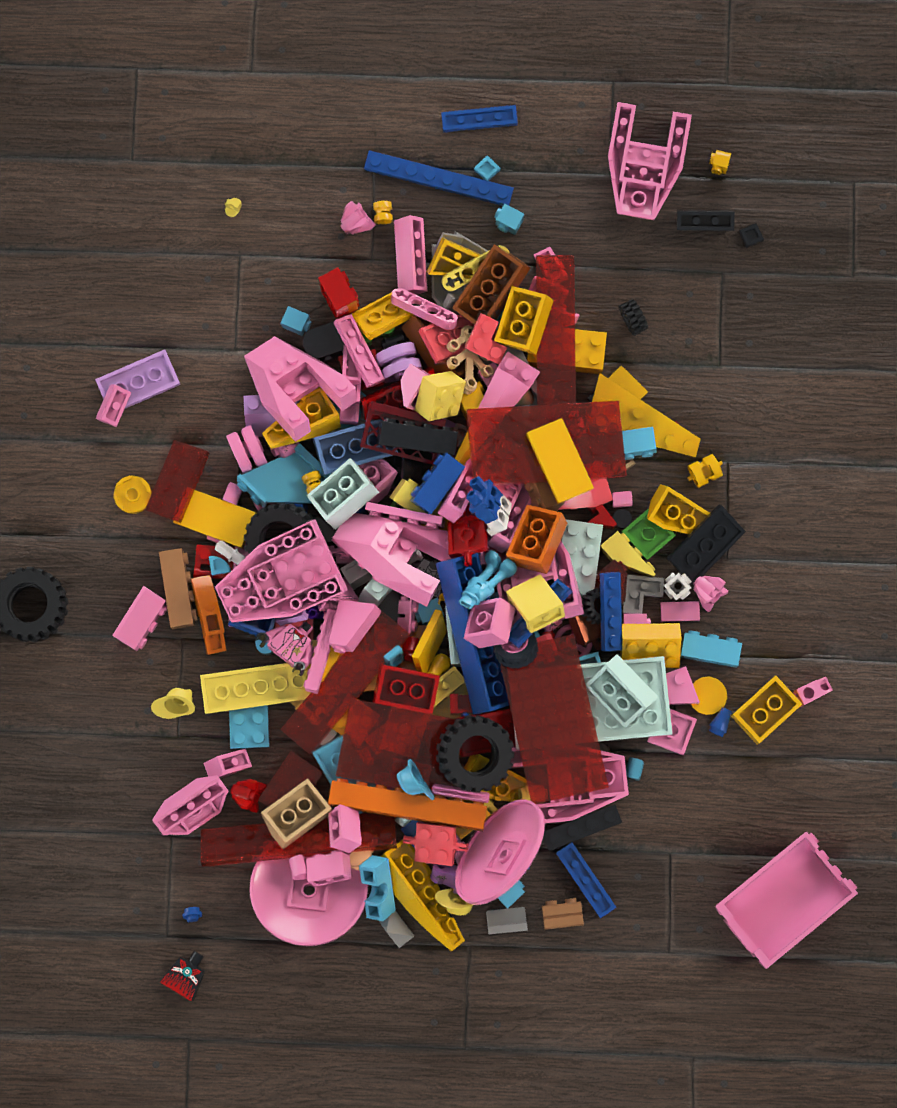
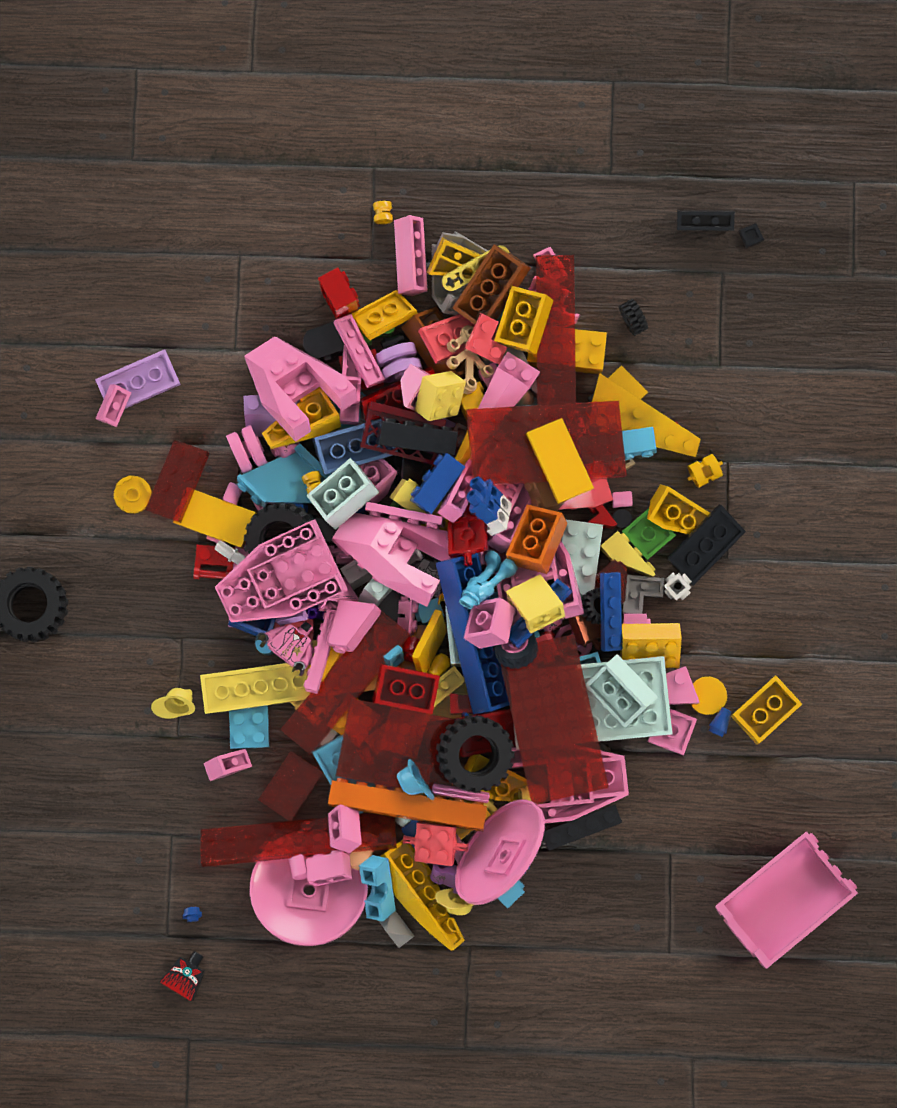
bright pink slope [112,586,167,651] -> none
bright pink wedge [152,775,228,835] -> none
medium nougat brick [159,548,198,629] -> none
orange slope [191,575,227,655] -> none
medium azure tile [209,556,231,576] -> none
light yellow piece [225,198,242,217] -> none
red brick [230,779,267,813] -> none
tan slope [261,779,332,849] -> none
medium azure brick [281,306,312,336] -> none
bright pink brick [340,201,376,235] -> none
blue plate [364,150,514,206] -> none
bright pink beam [391,288,458,330] -> none
blue plate [441,105,518,133] -> none
medium azure tile [474,155,500,181] -> none
light grey panel [486,907,528,934] -> none
medium azure brick [494,204,525,235] -> none
medium nougat brick [541,898,584,930] -> none
blue plate [556,842,616,918] -> none
bright pink wedge [608,102,692,220] -> none
medium azure brick [626,757,644,781] -> none
bright pink tile [660,601,700,622] -> none
medium azure brick [680,630,742,668] -> none
bright pink brick [693,576,728,612] -> none
yellow plate [709,150,731,175] -> none
bright pink leg [792,677,833,708] -> none

